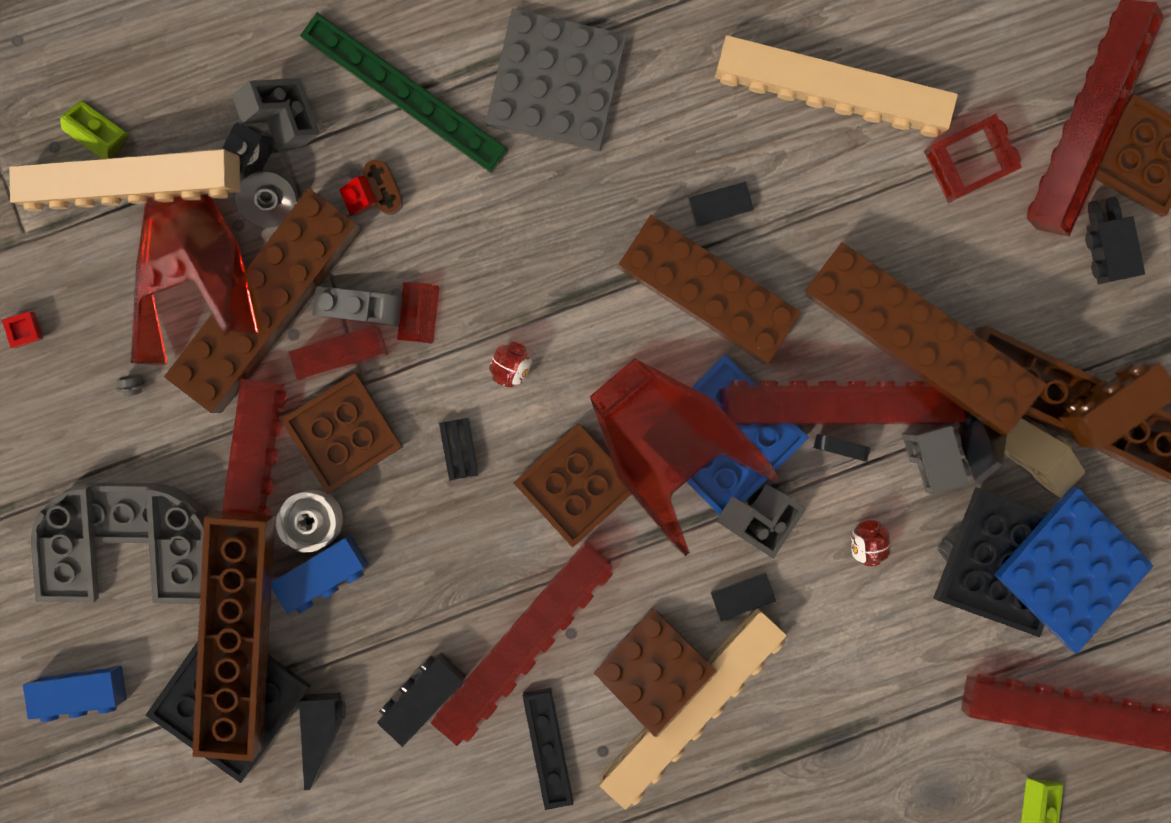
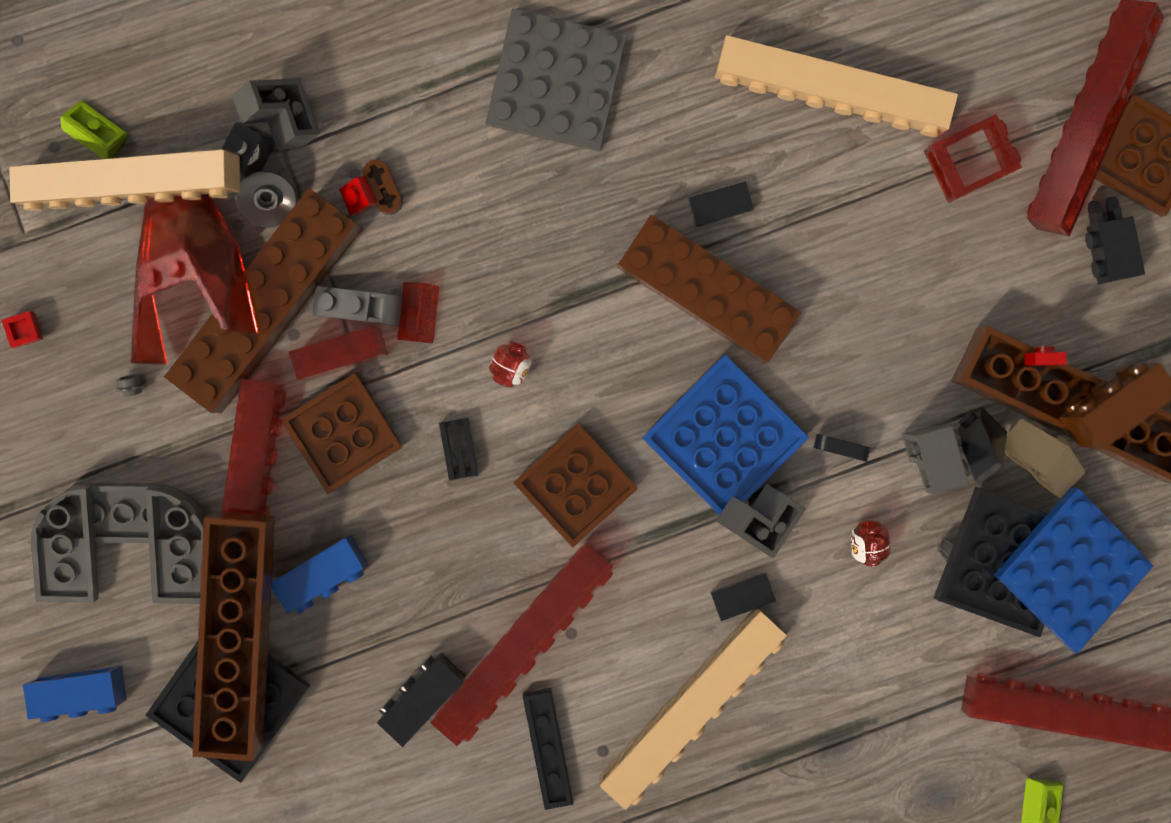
white brick [276,490,343,552] -> none
black slope [299,693,346,790] -> none
dark green tile [300,12,508,174] -> none
clear red windscreen [590,358,779,557] -> none
reddish brown plate [594,609,718,737] -> none
clear red brick [722,380,965,424] -> none
reddish brown brick [805,242,1047,437] -> none
none -> red plate [1025,346,1067,366]

